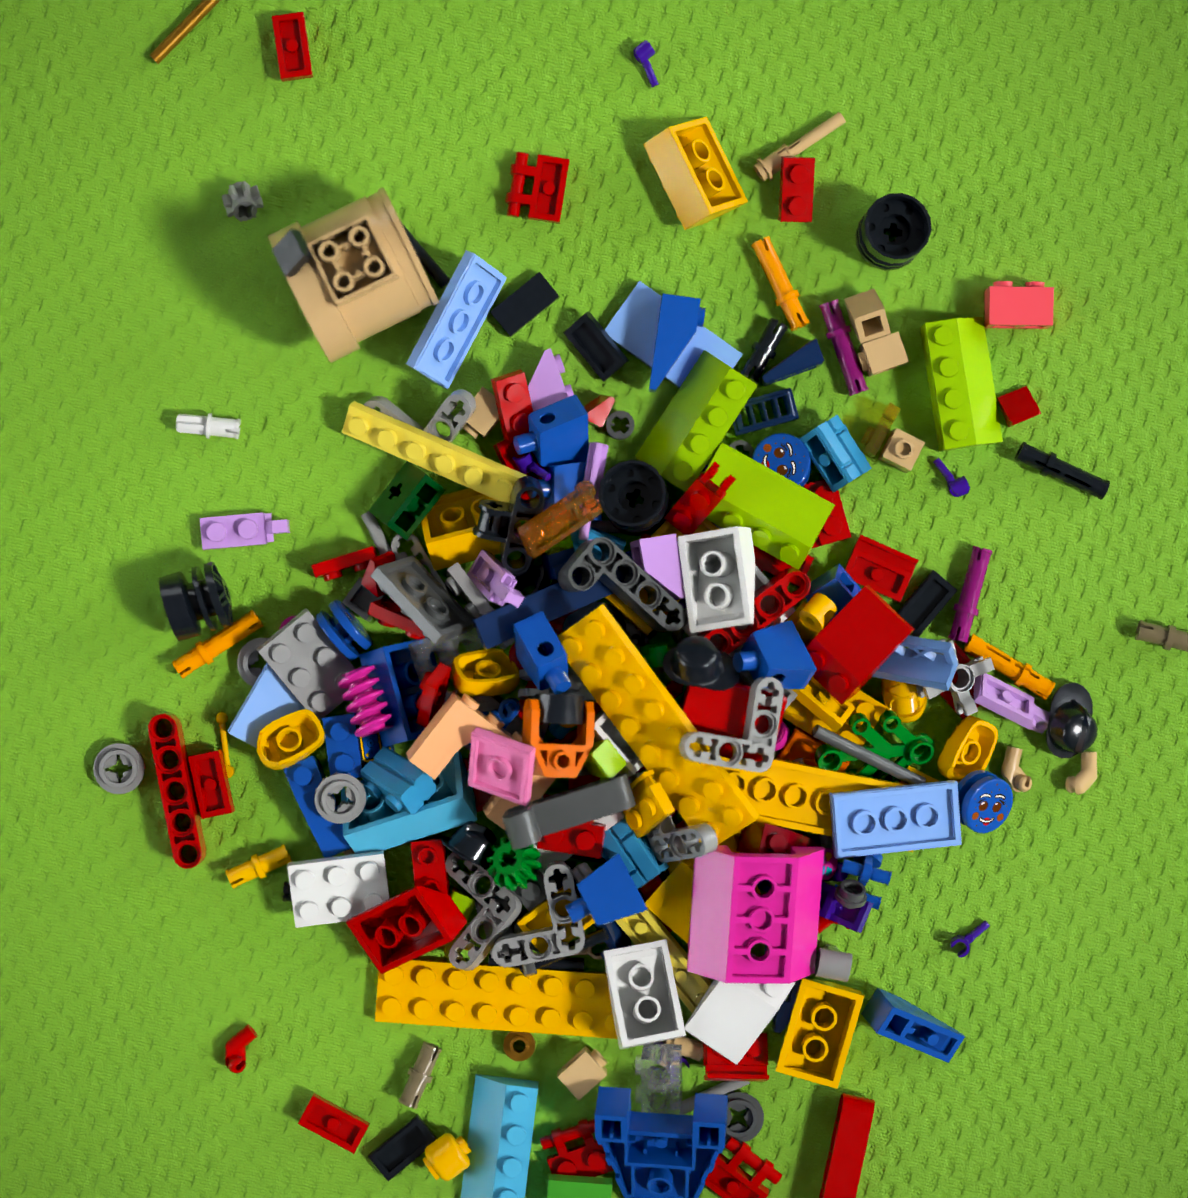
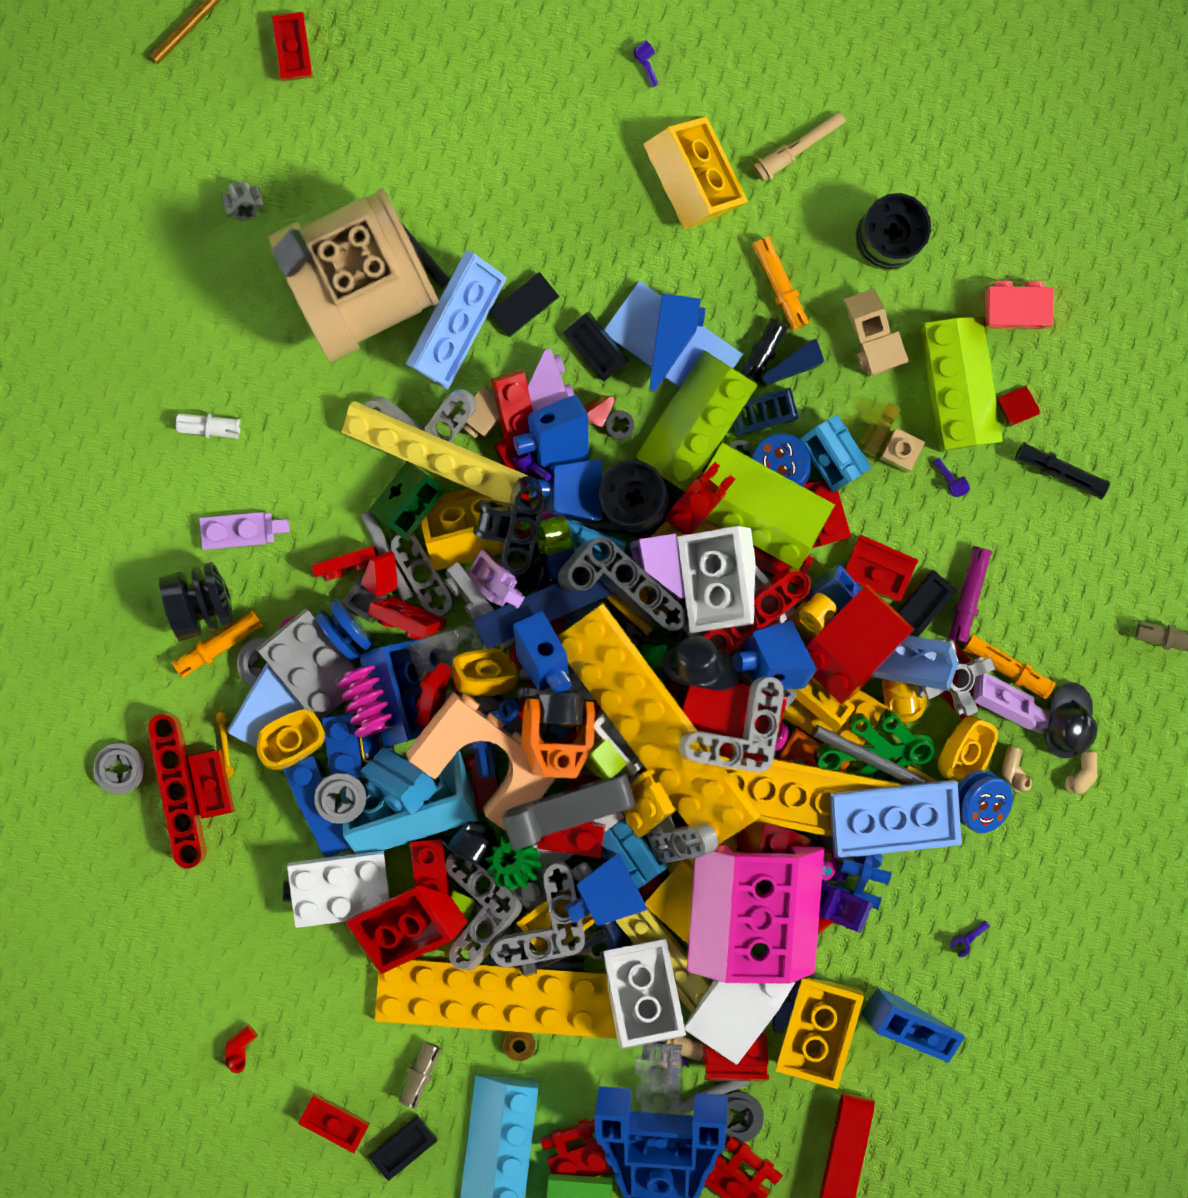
yellow pin [225,844,292,889] -> none
dark grey plate [371,555,474,644] -> none
yellow head [422,1133,472,1181] -> none
bright pink tile [468,727,536,807] -> none
red plate [505,152,570,224] -> none
clear orange plate [517,481,603,558] -> none
tan brick [557,1046,607,1101] -> none
lavender axle [579,442,609,541] -> none
red plate [778,156,815,222] -> none
light grey piece [815,944,852,982] -> none
magenta pin [819,299,869,396] -> none
dark grey plate [834,879,867,909] -> none

